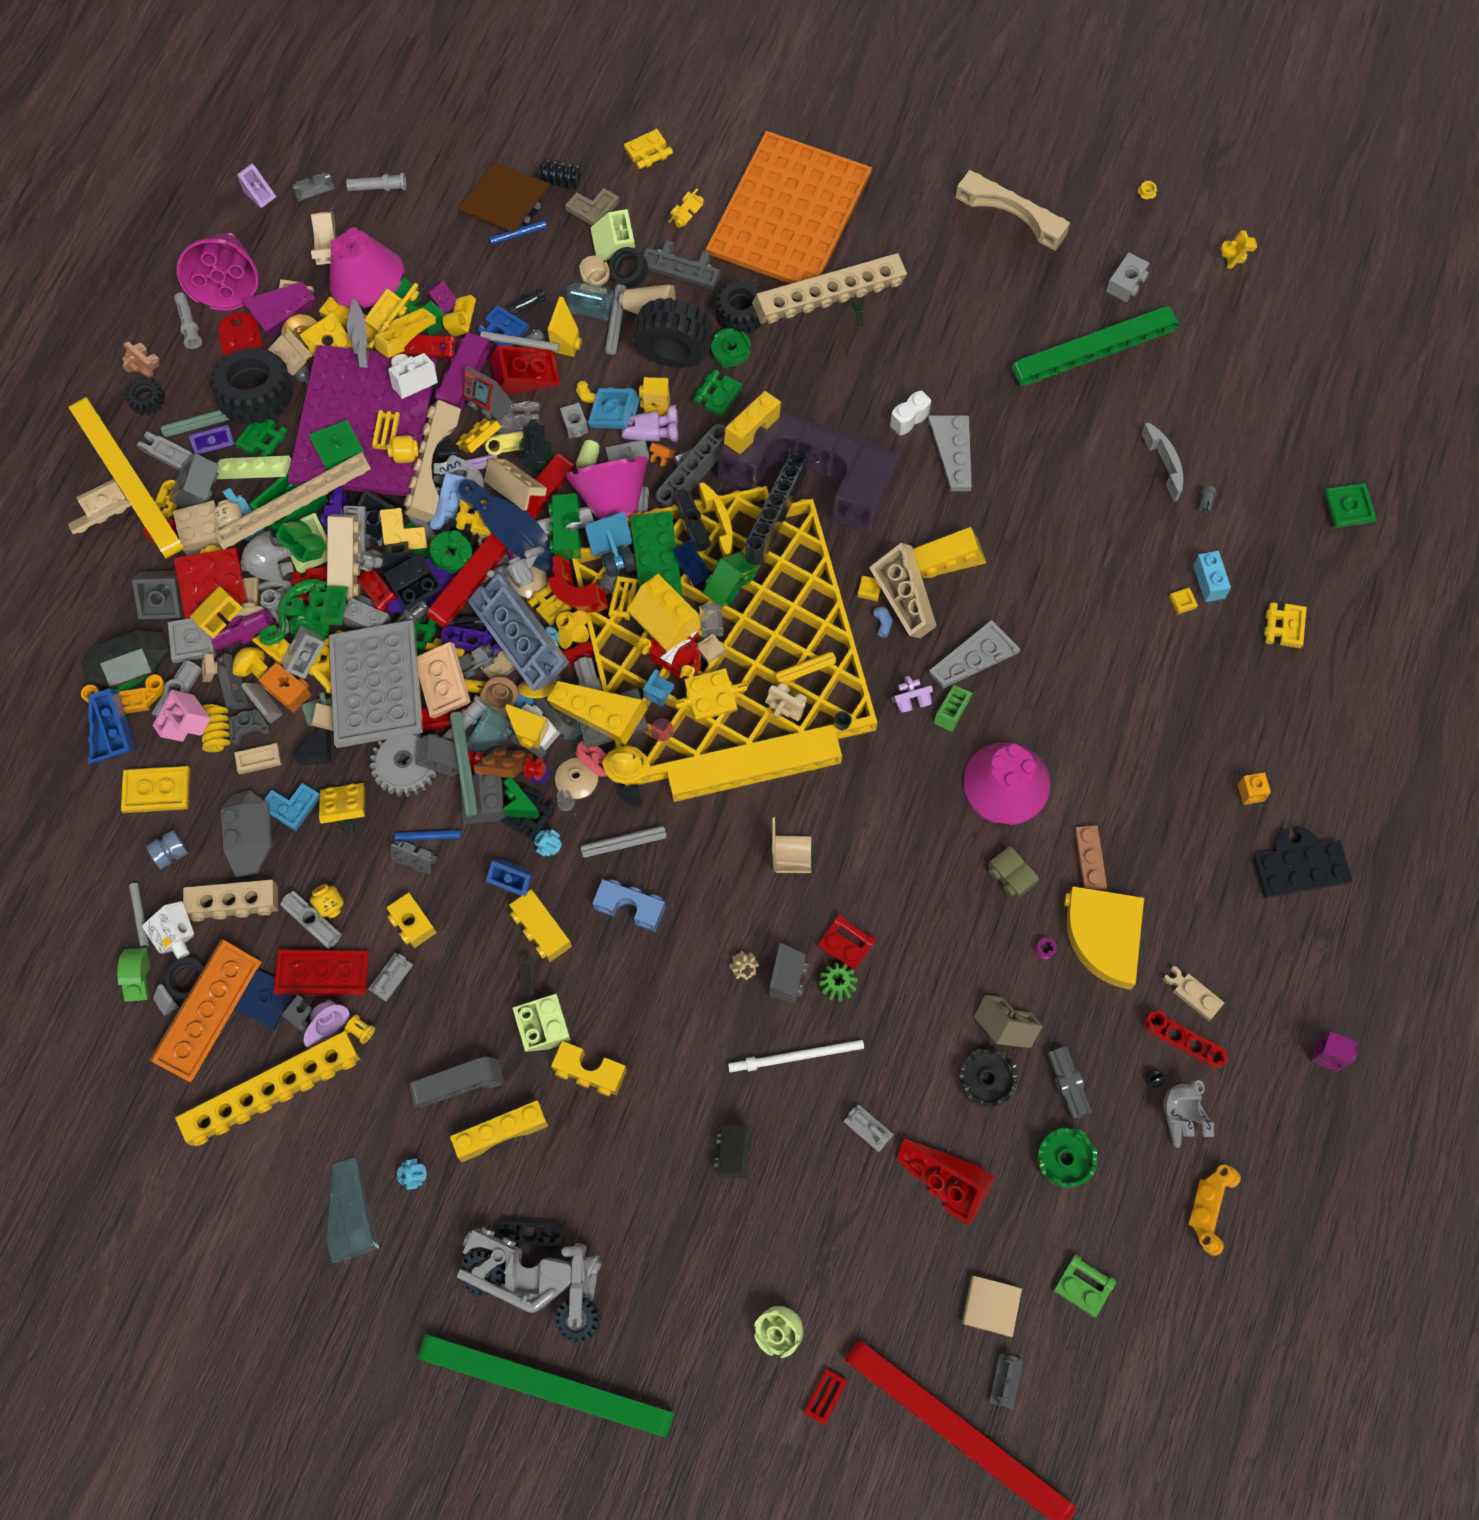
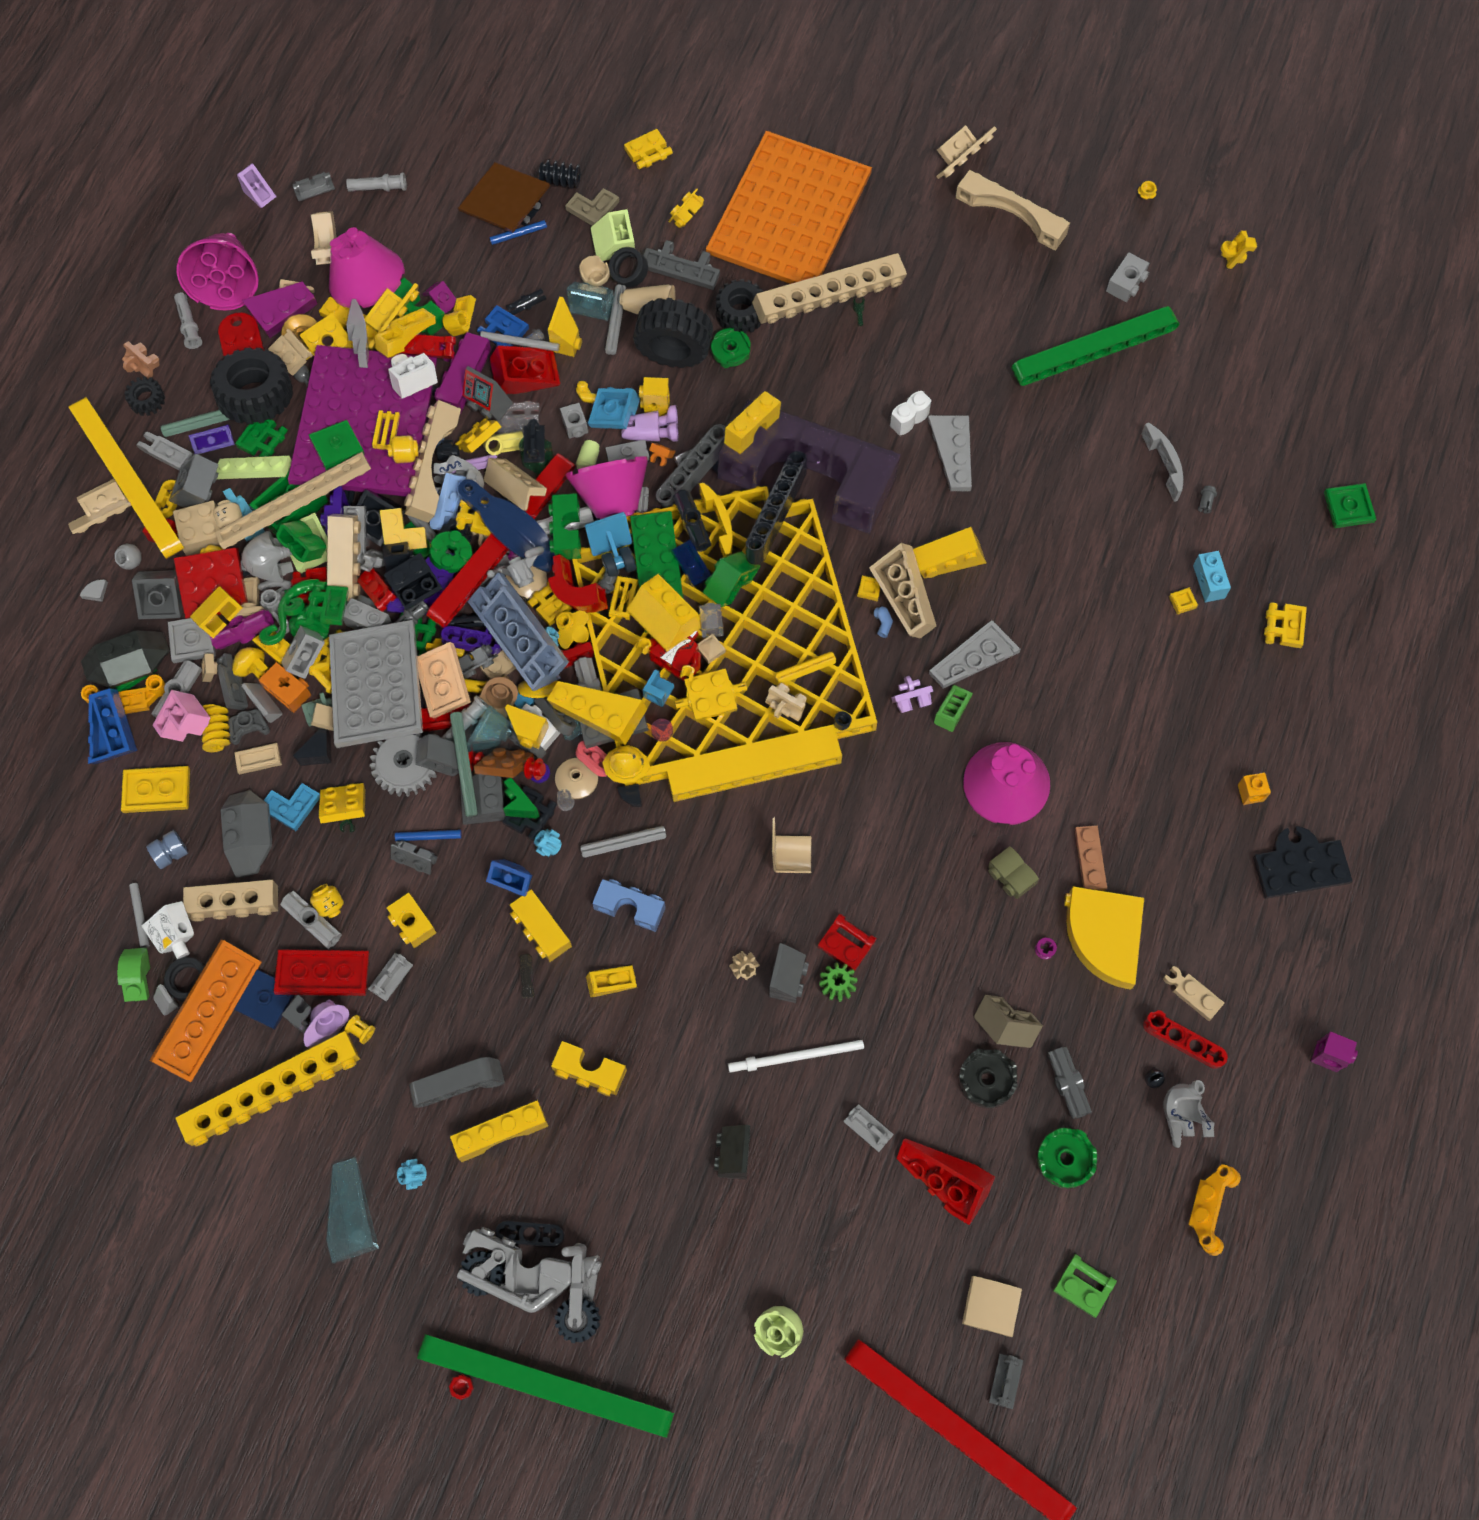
yellowish green slope [513,994,572,1052] -> none
green plate [693,369,742,418] -> none
red tile [804,1369,847,1426] -> none
none -> light grey tile [80,580,108,601]
none -> light grey piece [115,543,142,570]
none -> red tile [449,1374,474,1400]
none -> yellow slope [586,965,637,997]
none -> tan bracket [936,125,997,179]

